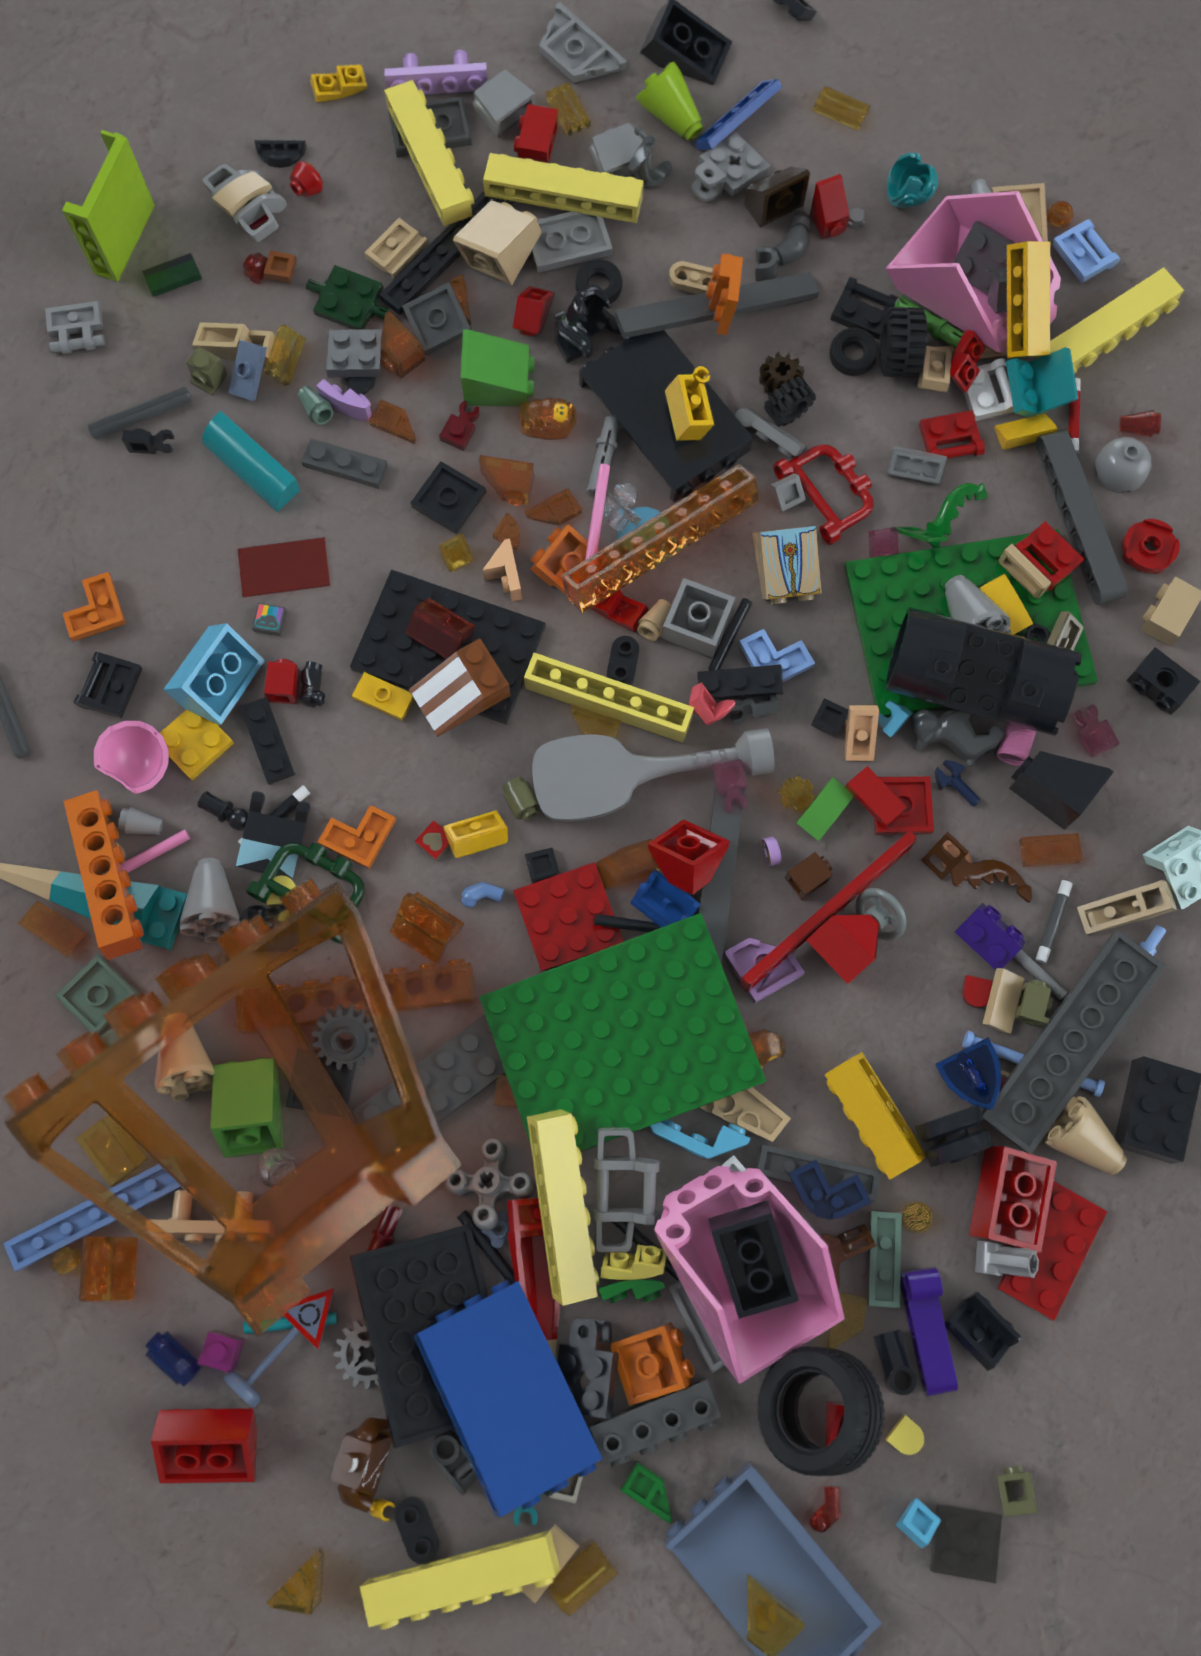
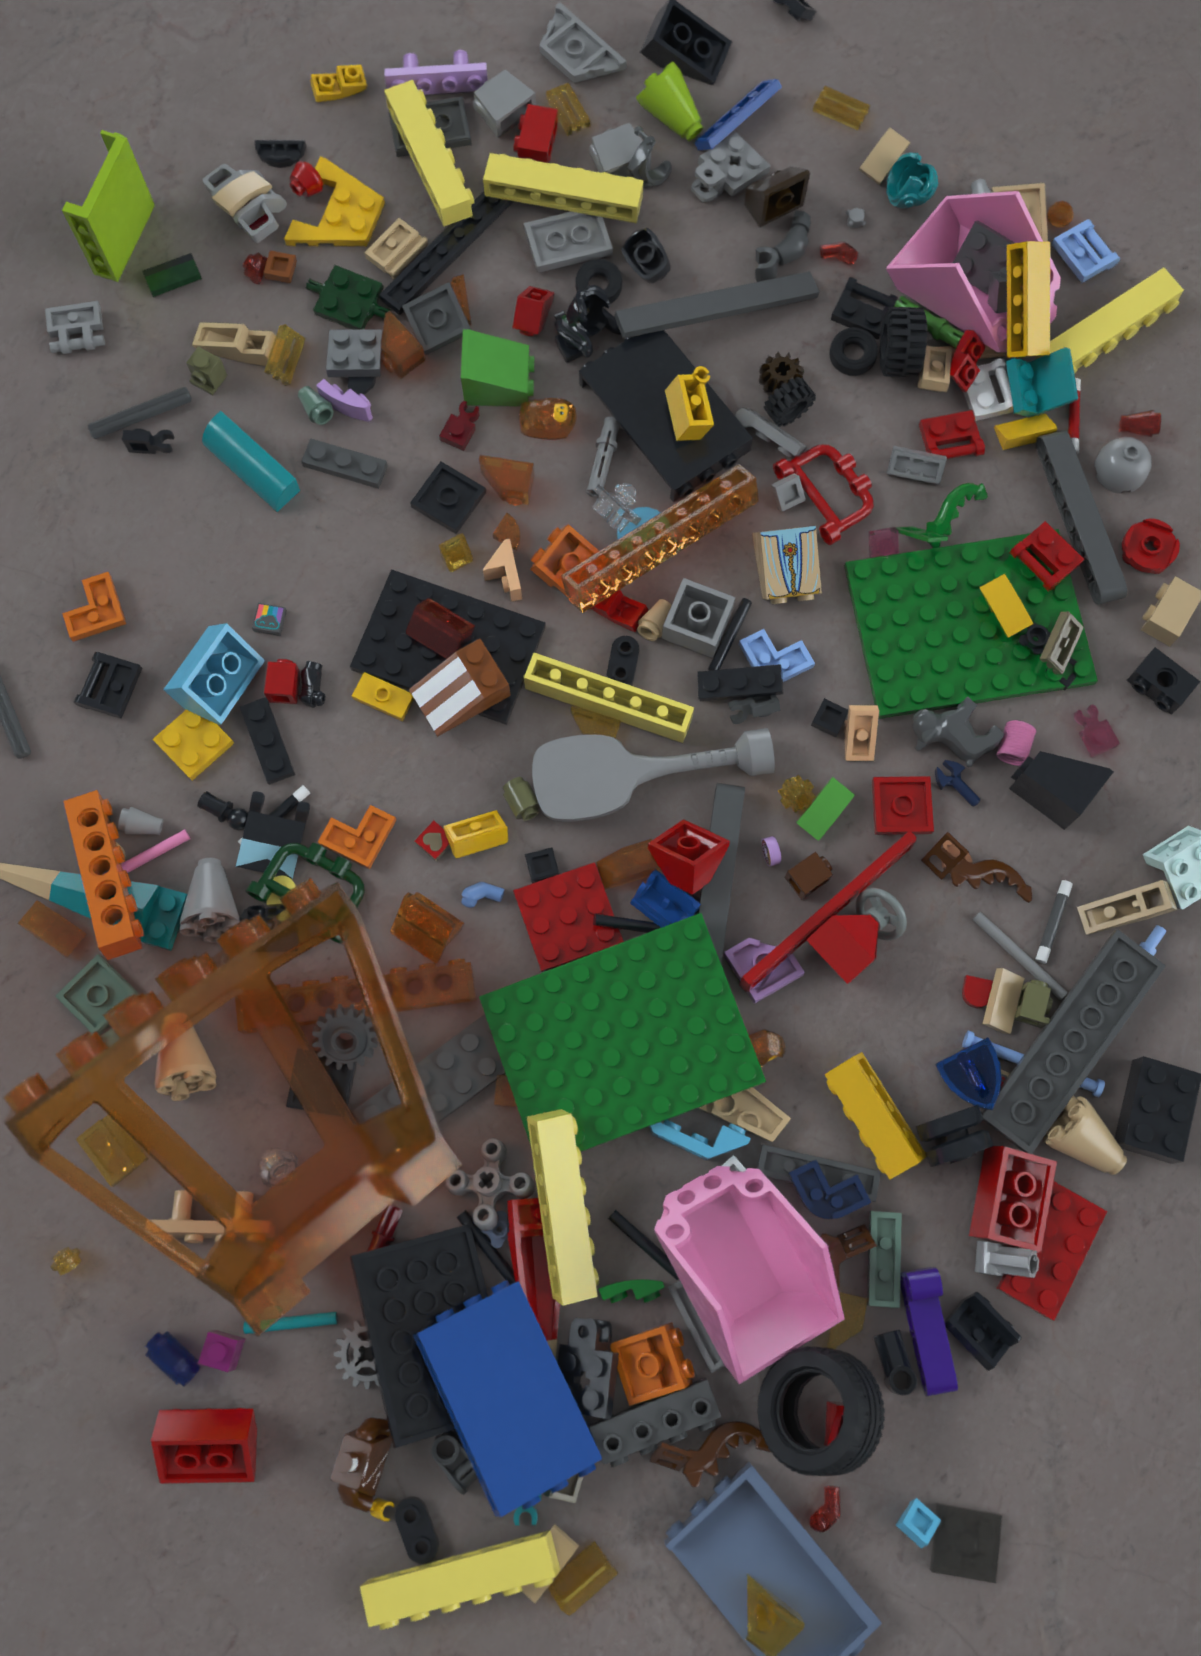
medium blue plate [3,1157,187,1271] -> none
clear orange bracket [79,1237,138,1301] -> none
bright pink cylinder [94,720,169,794] -> none
bright green slope [211,1058,284,1158] -> none
sand blue piece [223,1288,334,1408] -> none
sand blue plate [228,340,267,401] -> none
clear red window [238,537,330,597] -> none
clear yellow slope [266,1548,324,1615] -> none
clear orange tile [369,399,416,444] -> none
tan slope [453,200,542,285] -> none
clear orange tile [525,488,582,526] -> none
bright pink bar [584,464,610,573] -> none
light grey bar [593,1128,659,1252] -> none
light yellow slope [600,1245,667,1280] -> none
green tile [620,1461,672,1524] -> none
tan plate [669,261,713,294] -> none
coral plate [689,682,736,725] -> none
orange plate [706,253,743,336] -> none
black brick [708,1200,799,1319] -> none
clear pink plate [712,759,747,813] -> none
red slope [809,174,849,240] -> none
red tile [845,766,907,828] -> none
medium azure tile [878,700,913,737] -> none
black cylinder [885,607,1081,736] -> none
light yellow tile [885,1414,924,1455] -> none
clear yellow tile [901,1202,933,1233] -> none
light grey cone [945,575,1011,634] -> none
dark purple bracket [955,903,1025,970] -> none
olive brick [997,1466,1039,1517] -> none
tan tile [998,544,1051,599] -> none
clear orange plate [1019,833,1083,867] -> none
none -> yellow wing [284,156,385,246]
none -> black piece [621,227,671,284]
none -> reddish brown piece [649,1421,771,1488]
none -> clear red arm [820,242,858,265]
none -> tan slope [859,128,910,185]

